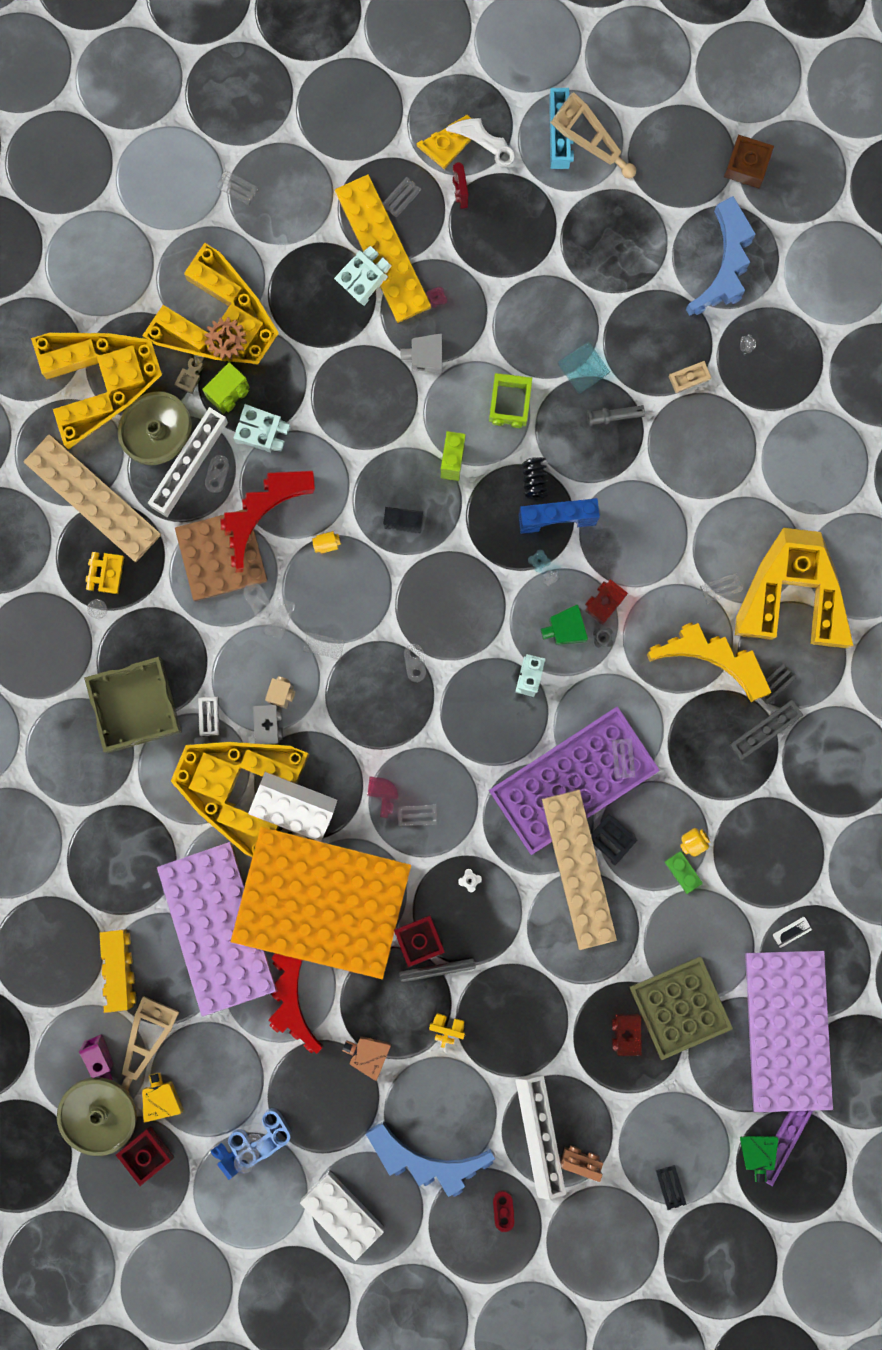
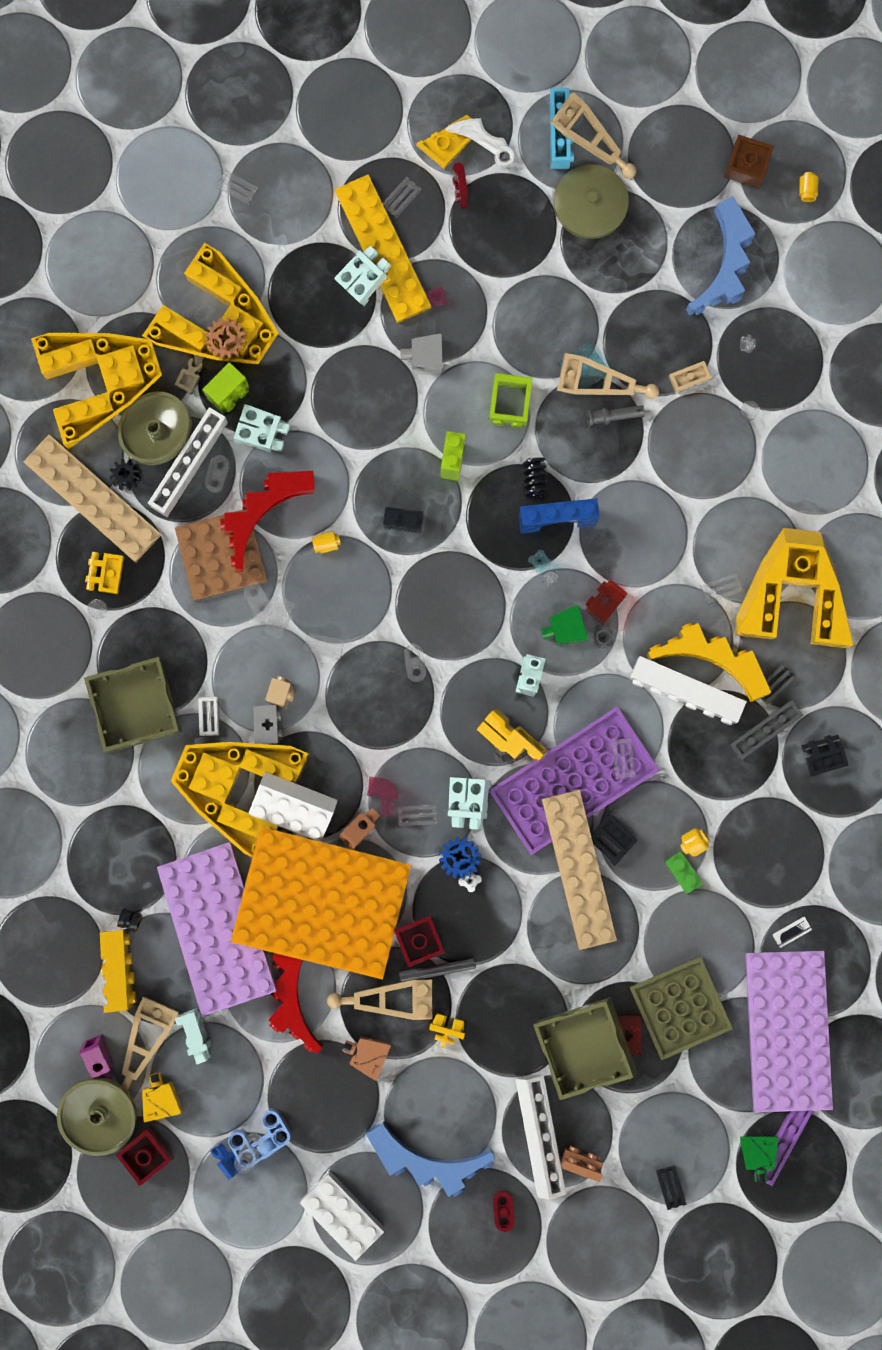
none -> black gear [109,459,142,491]
none -> black wheel [117,908,142,933]
none -> light aqua hips [175,1008,212,1064]
none -> tan plate [327,979,432,1020]
none -> nougat torso [338,808,380,850]
none -> blue gear [439,837,481,880]
none -> light aqua hips [448,777,491,829]
none -> yellow plate [477,708,548,762]
none -> olive tile [533,997,637,1100]
none -> olive dish [554,164,629,239]
none -> tan plate [557,353,659,399]
none -> white brick [629,656,747,725]
none -> clear tile [740,401,760,421]
none -> yellow brick [799,172,819,202]
none -> black plate [801,735,849,777]

